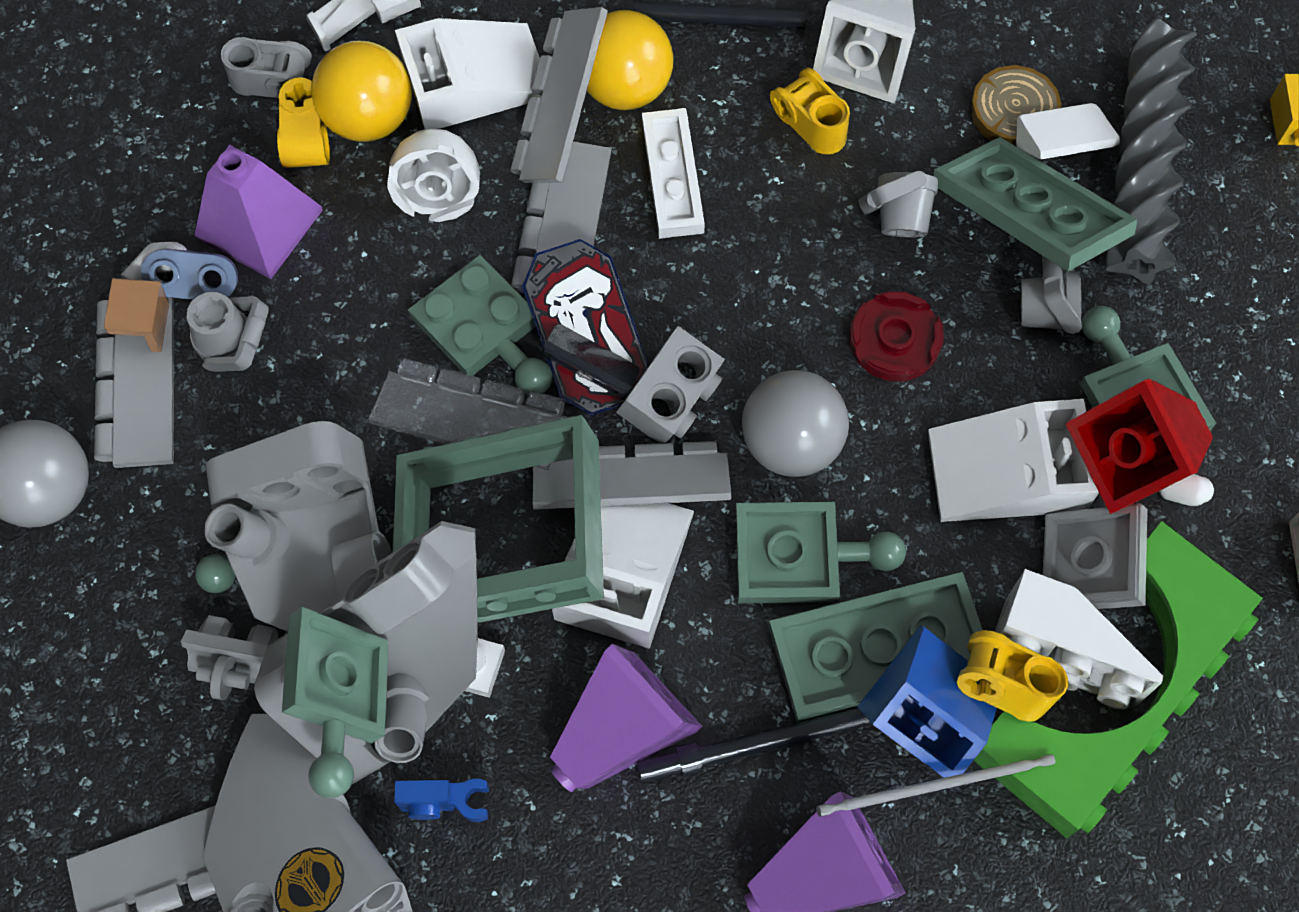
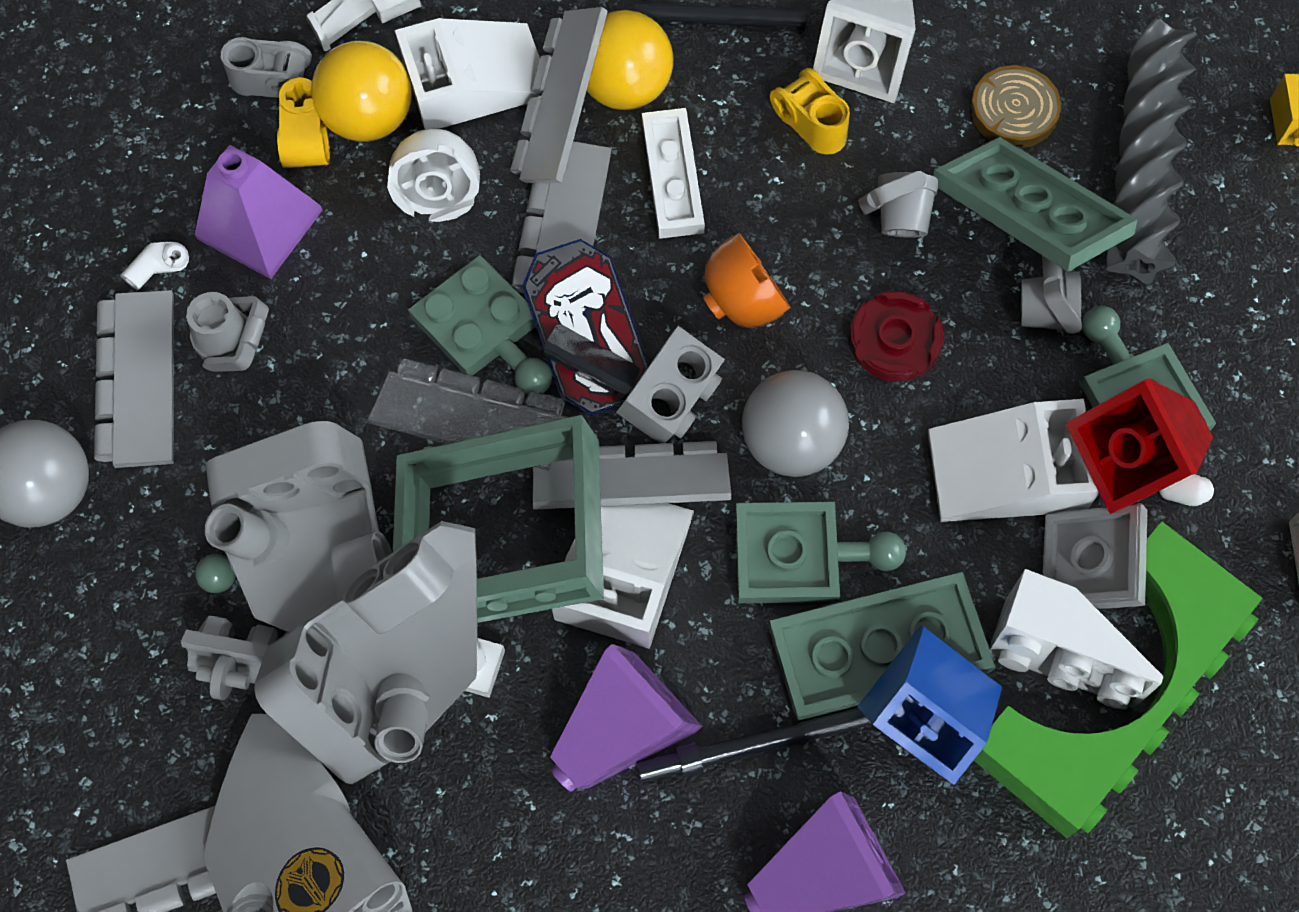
medium nougat panel [104,279,169,352] -> none
sand blue plate [141,248,238,300] -> none
sand green plate [282,607,388,798] -> none
blue plate [394,778,489,822] -> none
light grey piece [816,754,1055,817] -> none
yellow piece [957,630,1068,722] -> none
white slope [1016,103,1120,159] -> none
none -> orange cylinder [703,233,791,328]

